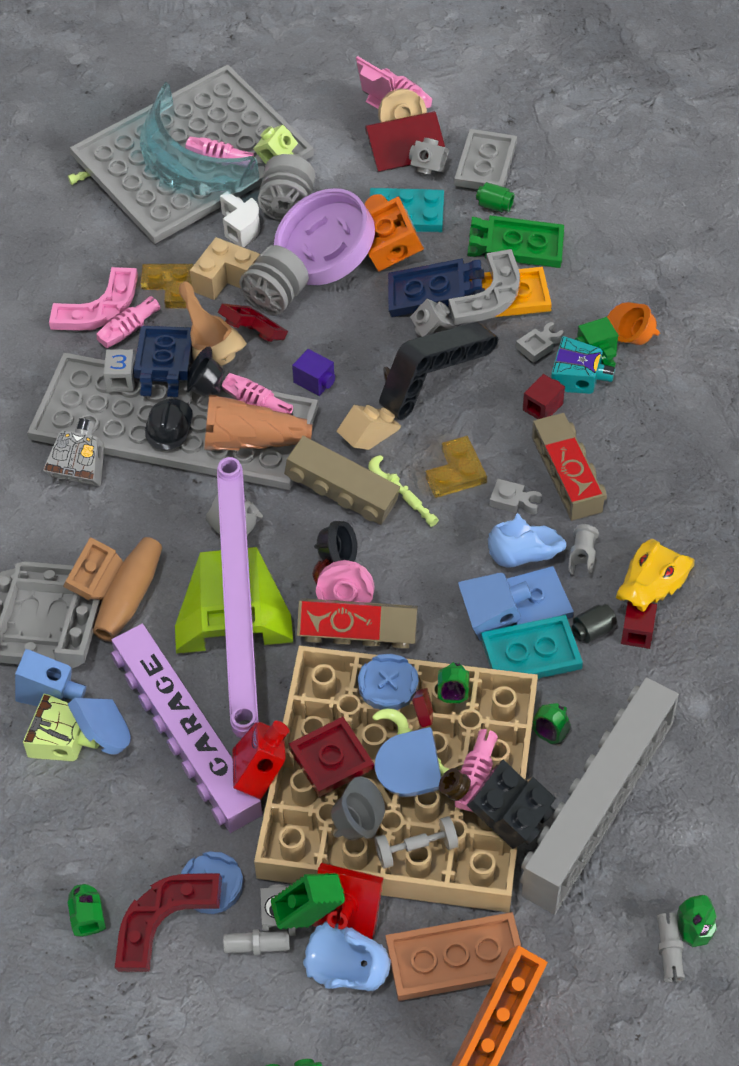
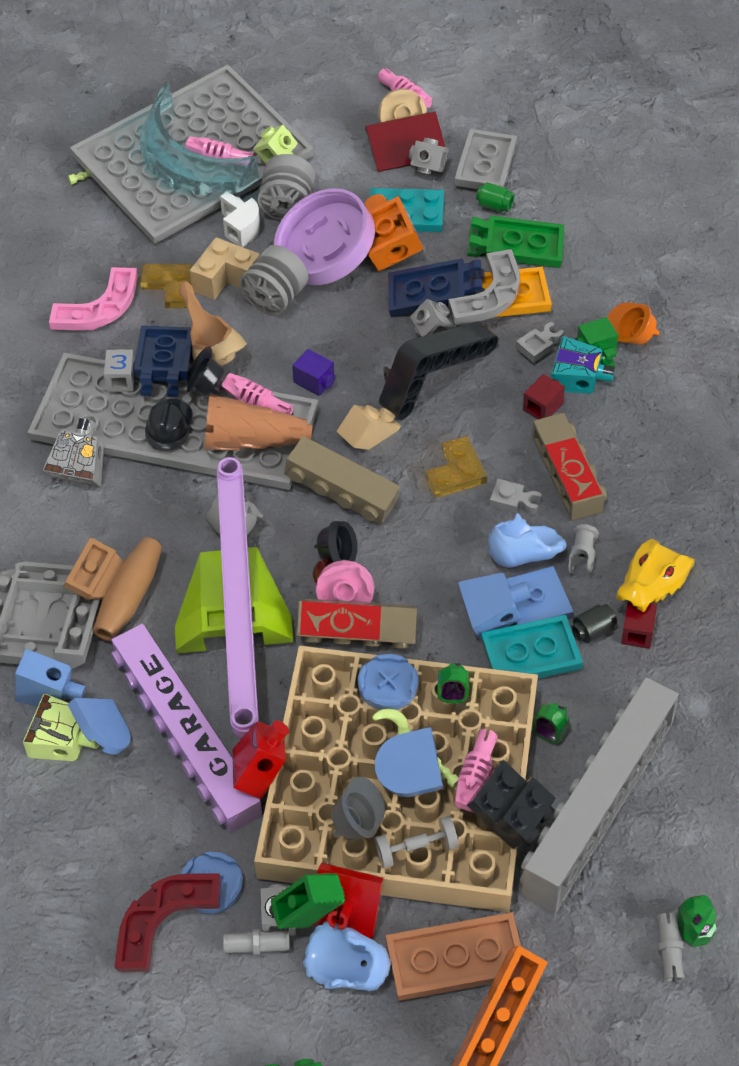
green rock [67,884,106,937] -> none
bright pink hinge [97,296,160,348] -> none
dark red plate [218,303,288,342] -> none
dark red plate [288,716,374,797] -> none
bright pink piece [356,56,396,109] -> none
yellowish green piece [368,455,439,527] -> none
dark red tile [412,688,433,727] -> none
dark brown bush [439,768,471,801] -> none

